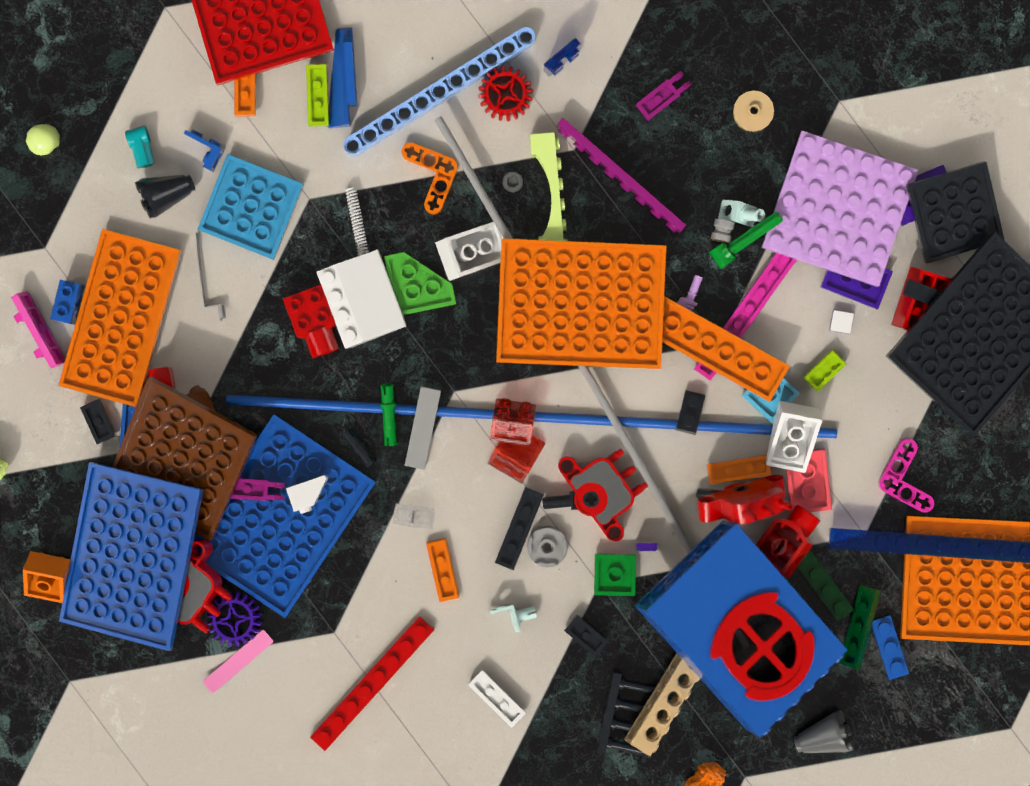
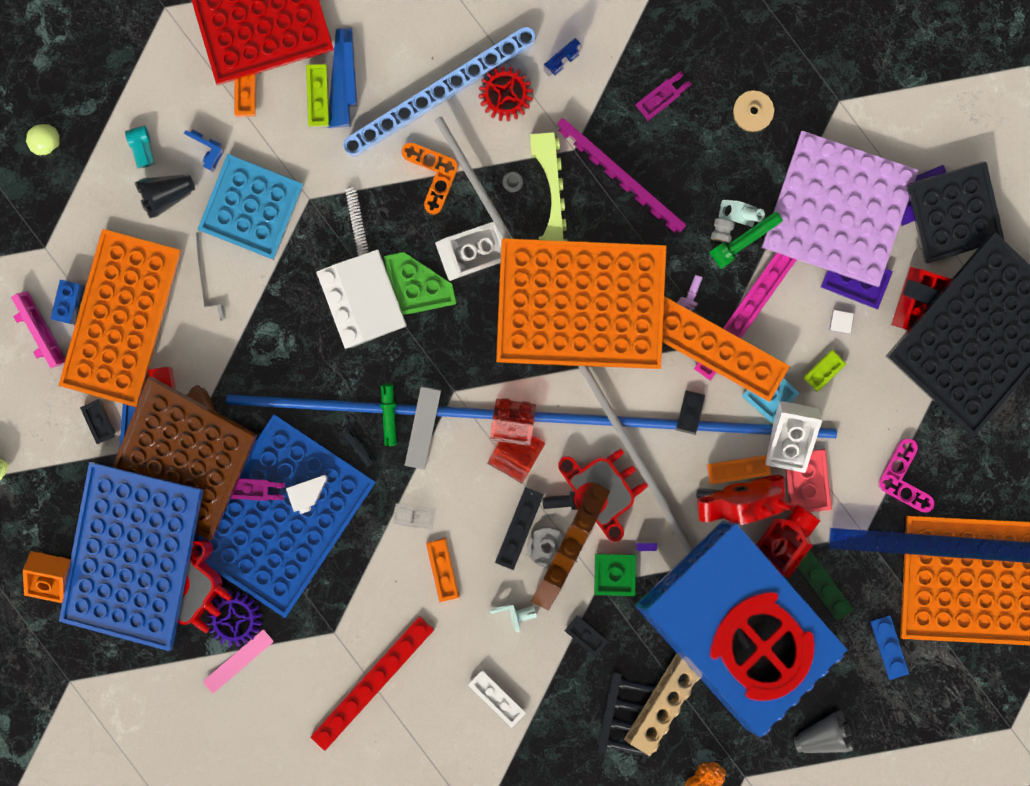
red brick [283,285,339,358] -> none
dark green plate [839,585,881,670] -> none
none -> reddish brown arch [531,482,610,611]

